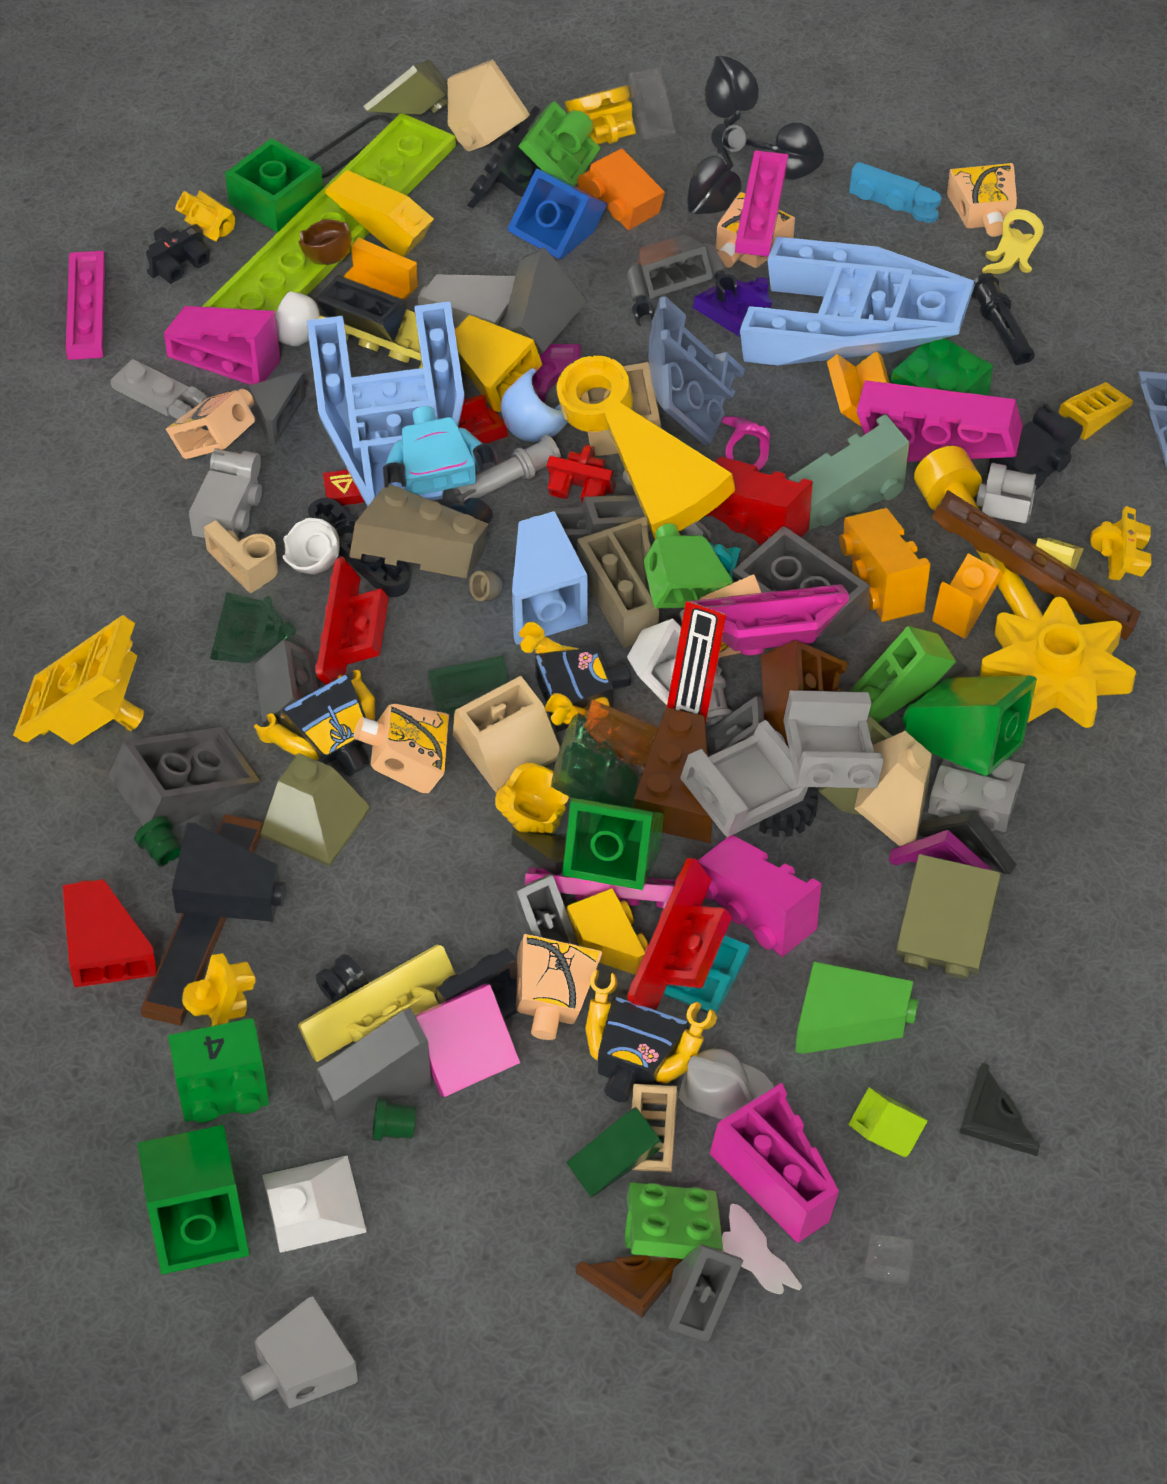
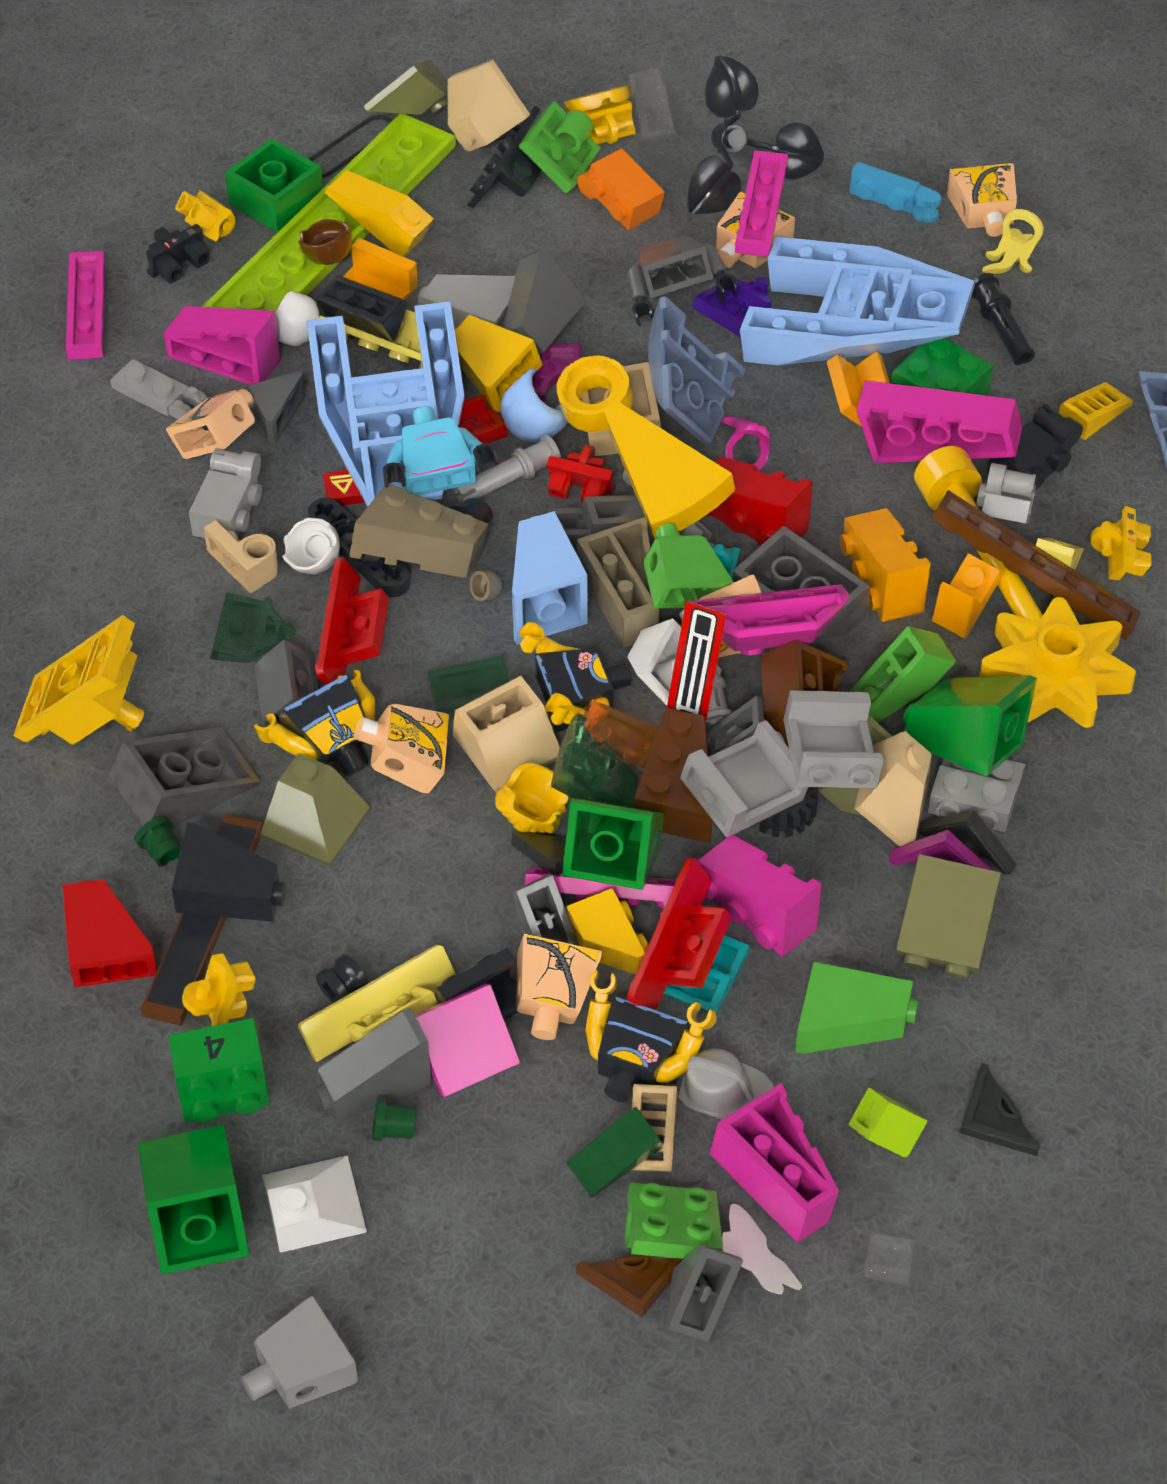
blue slope [507,168,608,260] -> none
sand green wedge [788,414,909,530] -> none

